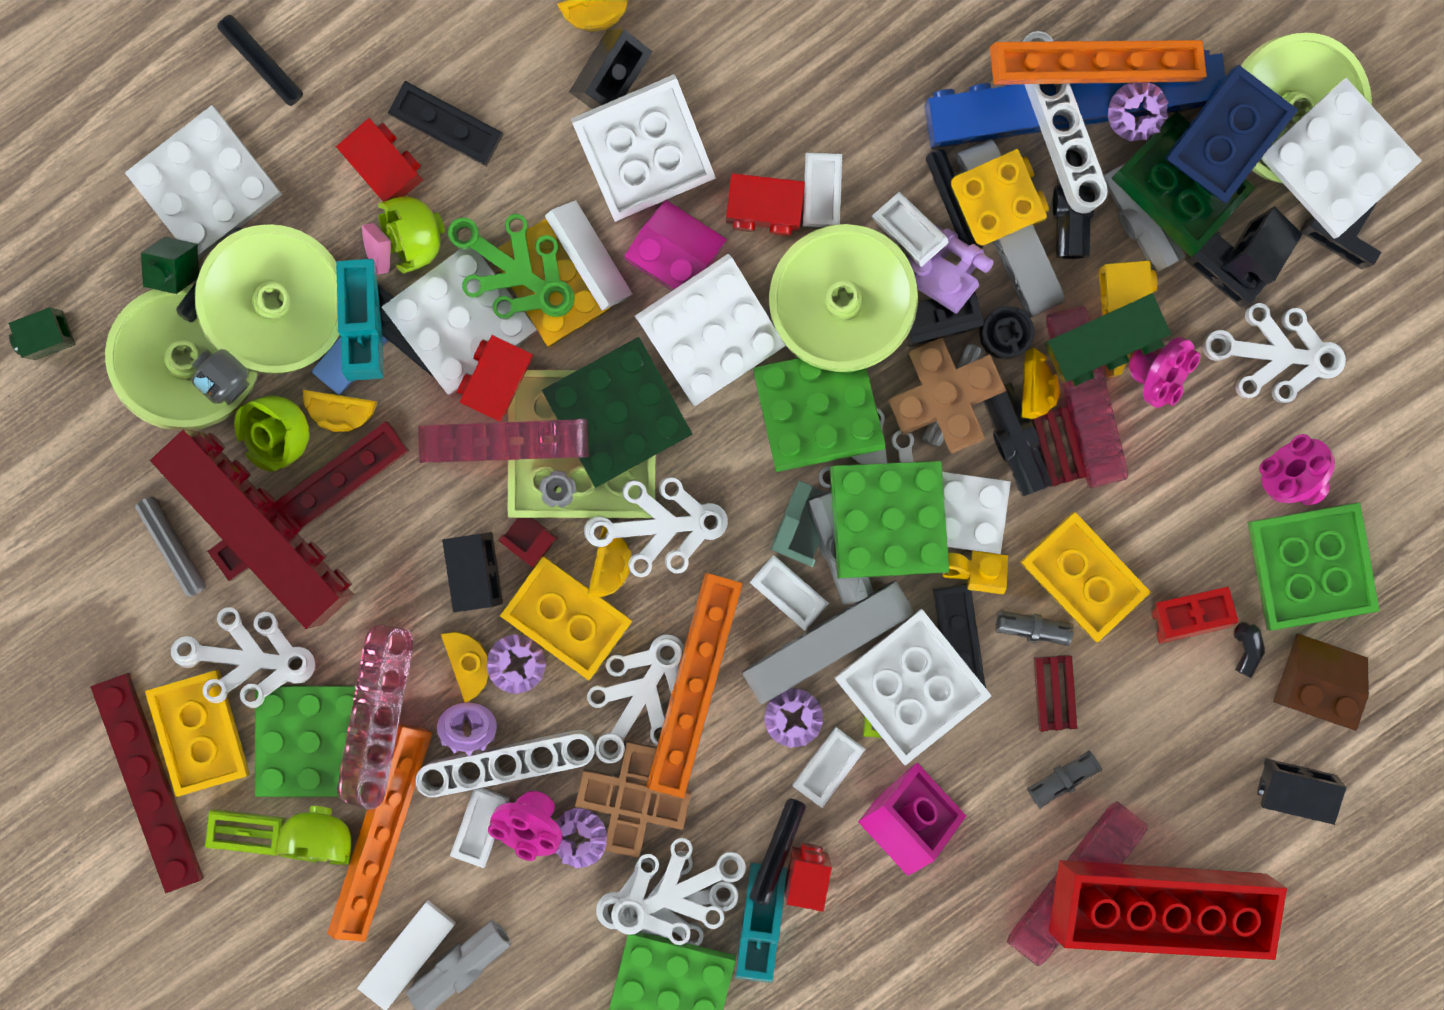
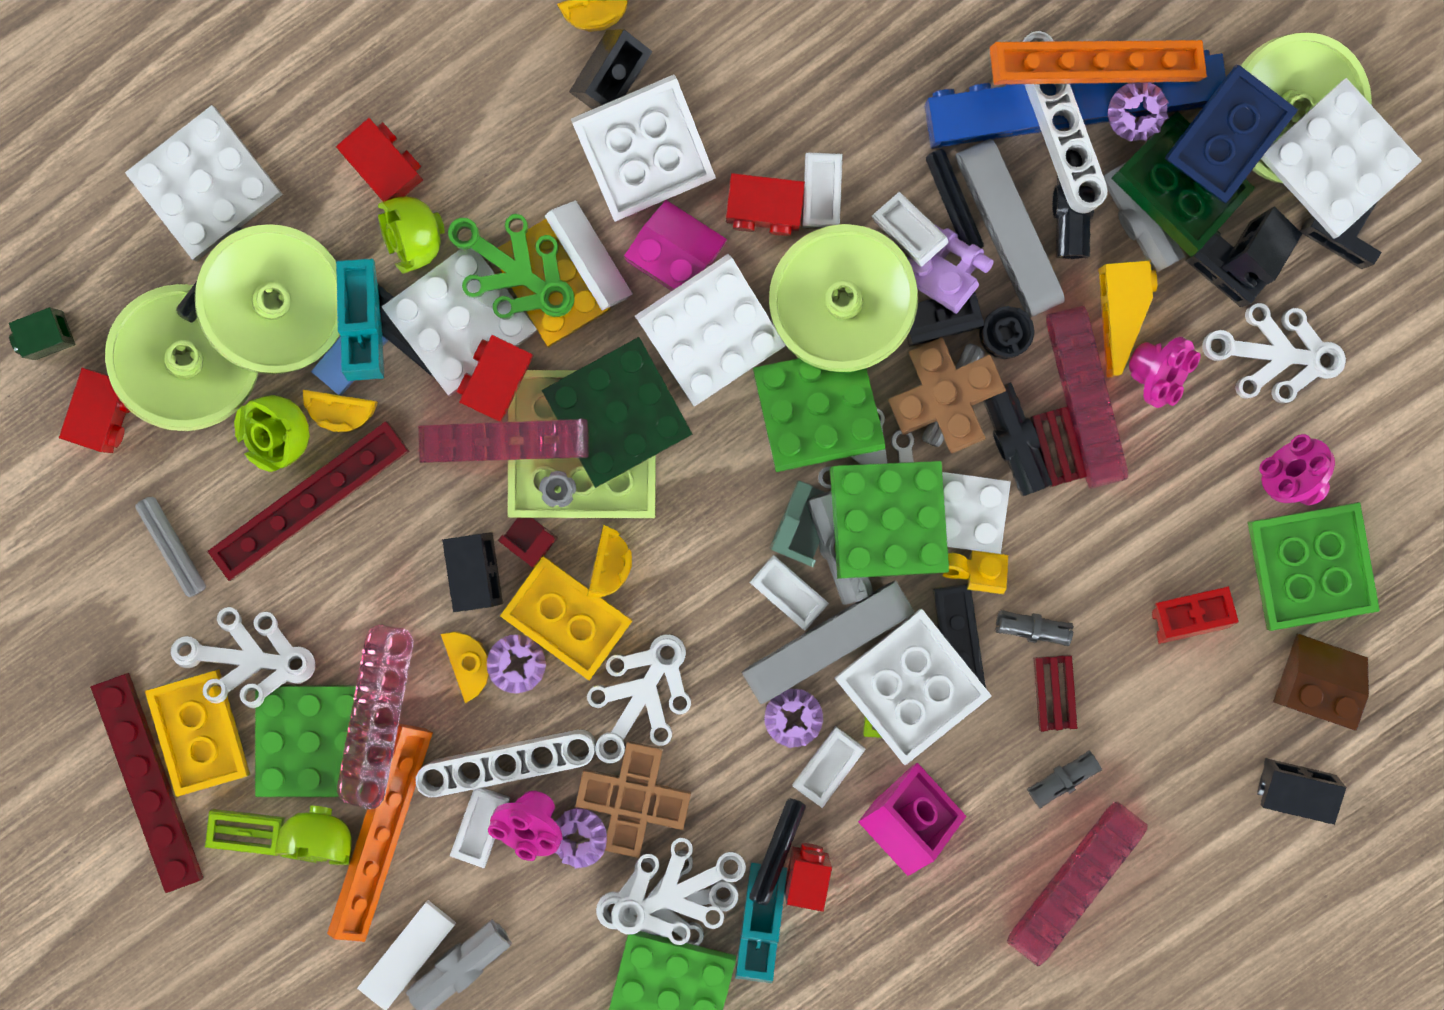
dark green brick [141,237,199,294] -> none
dark red brick [149,429,355,629] -> none
dark grey head [192,349,250,405] -> none
black axle [217,14,303,106] -> none
bright pink tile [362,223,391,275] -> none
black tile [388,81,504,167] -> none
lavender gear [437,702,497,756] -> none
white plant [584,477,728,577] -> none
orange plate [646,573,743,798] -> none
yellow bracket [951,149,1049,246] -> none
yellow plate [1020,512,1151,643] -> none
yellow plate [1022,347,1060,419] -> none
dark green brick [1044,293,1171,387] -> none
red brick [1049,860,1287,960] -> none
black arm [1234,622,1265,678] -> none
none -> red brick [59,368,130,453]

